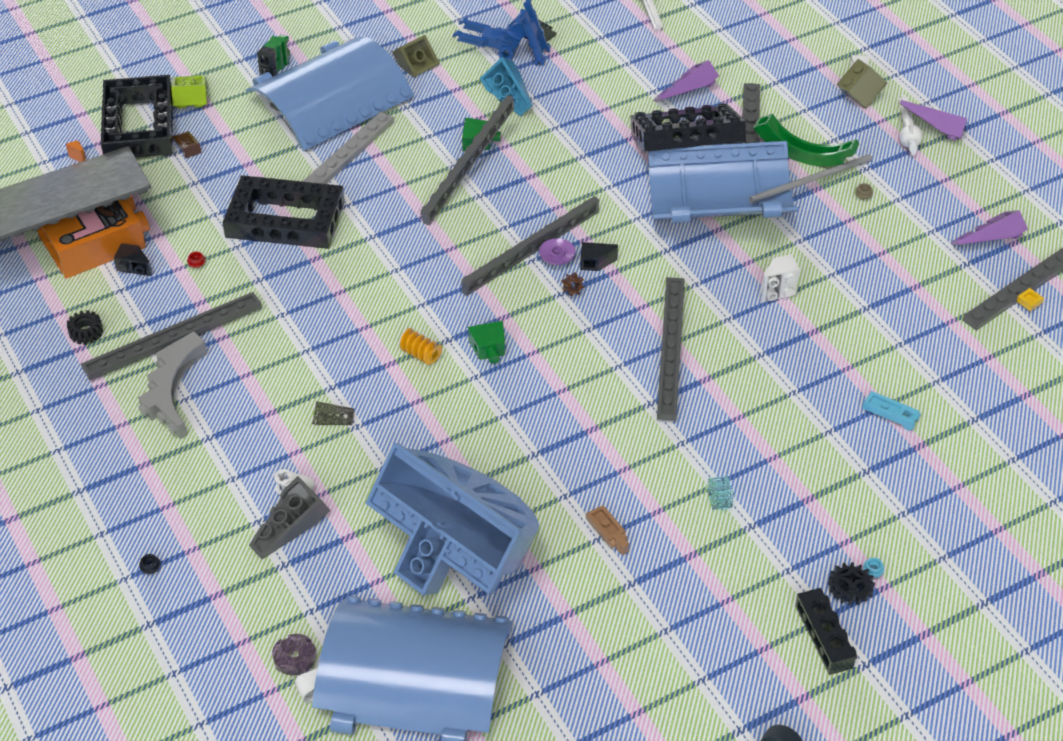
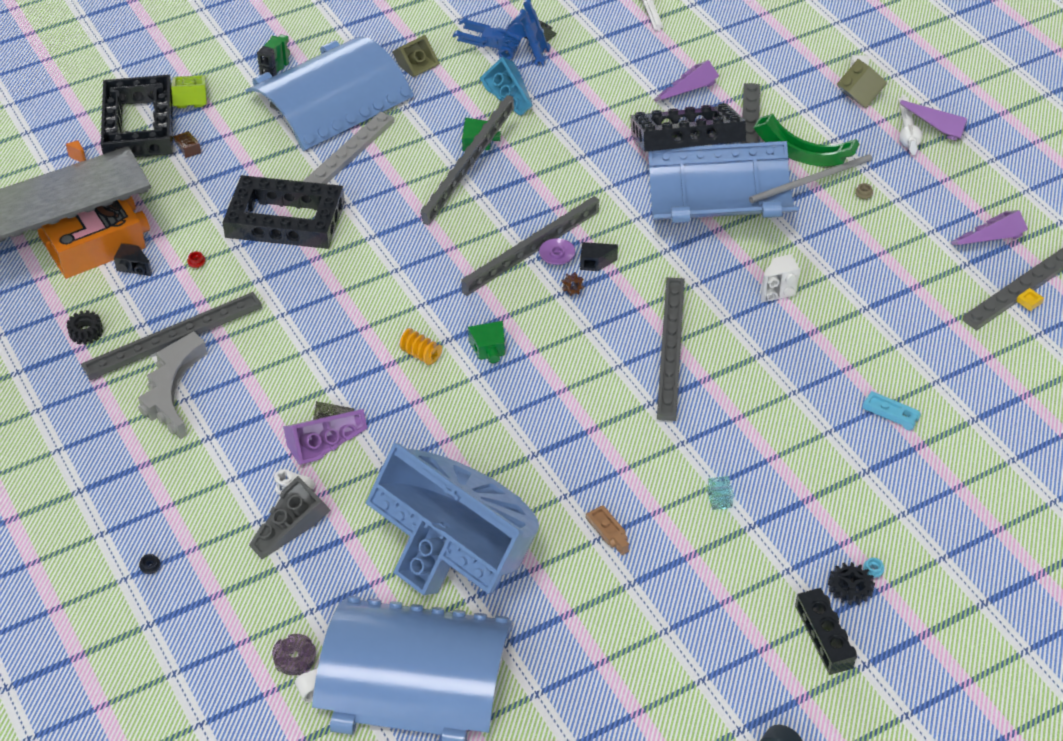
none -> medium lavender wedge [283,409,367,465]

